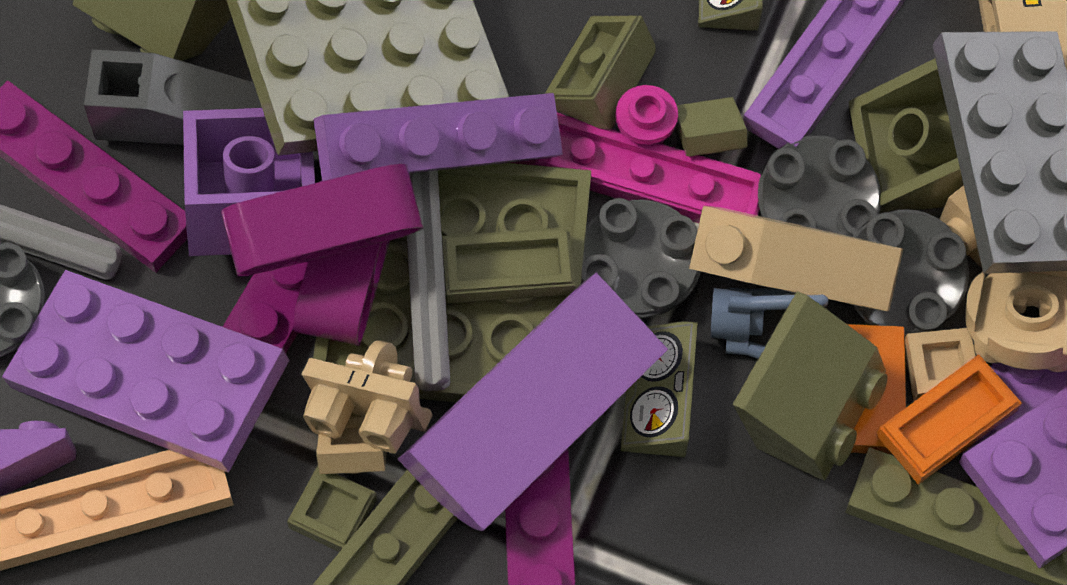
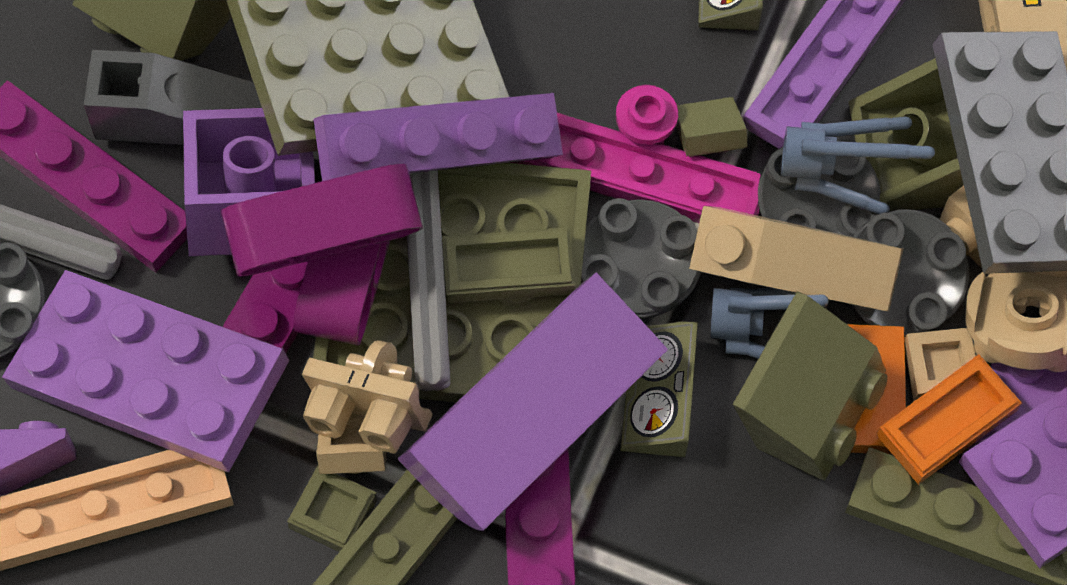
olive slope [545,16,656,130] -> none
none -> sand blue plant [781,117,935,214]

